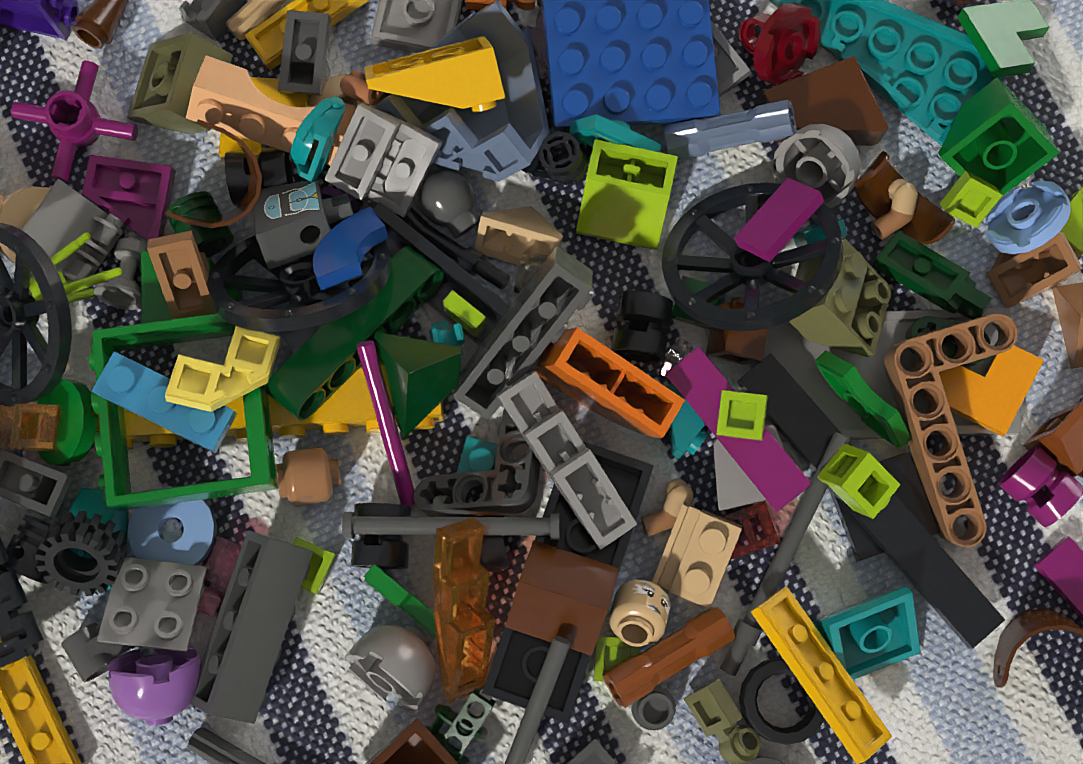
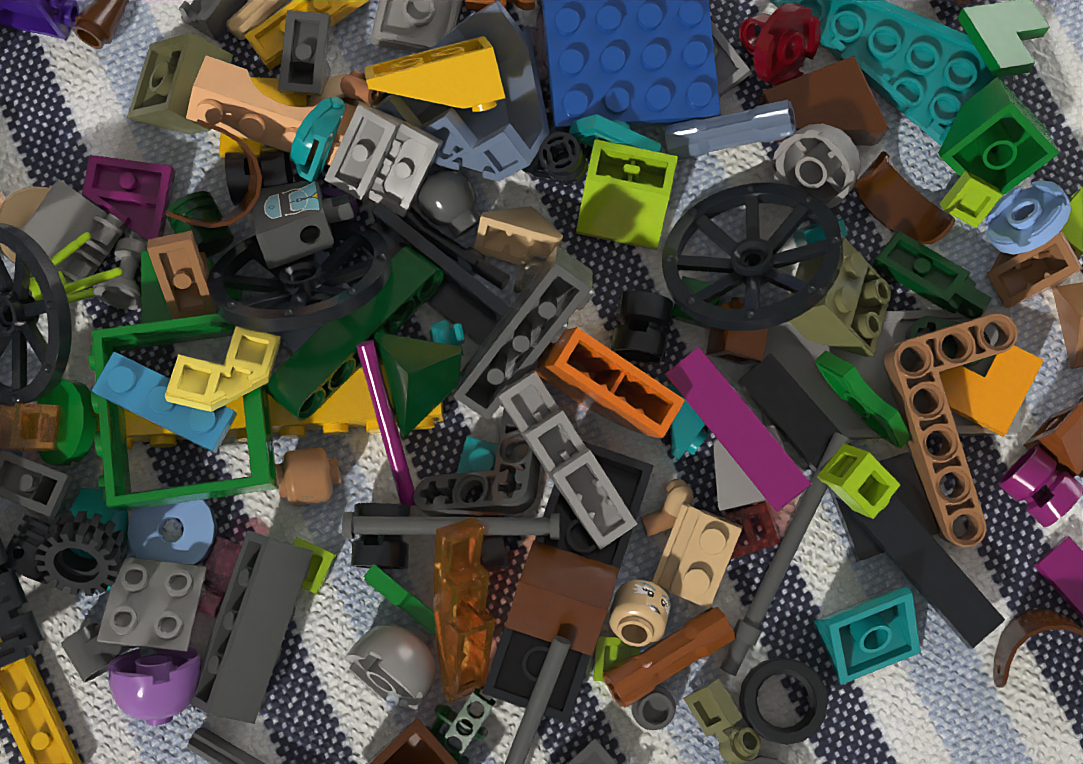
magenta bar [11,61,138,182] -> none
blue tile [313,207,388,290] -> none
lime tile [443,290,487,338] -> none
clear tile [659,337,694,378] -> none
lime tile [716,390,768,441] -> none
magenta tile [734,178,824,262] -> none
yellow tile [750,586,893,764] -> none
arm [871,179,918,240] -> none

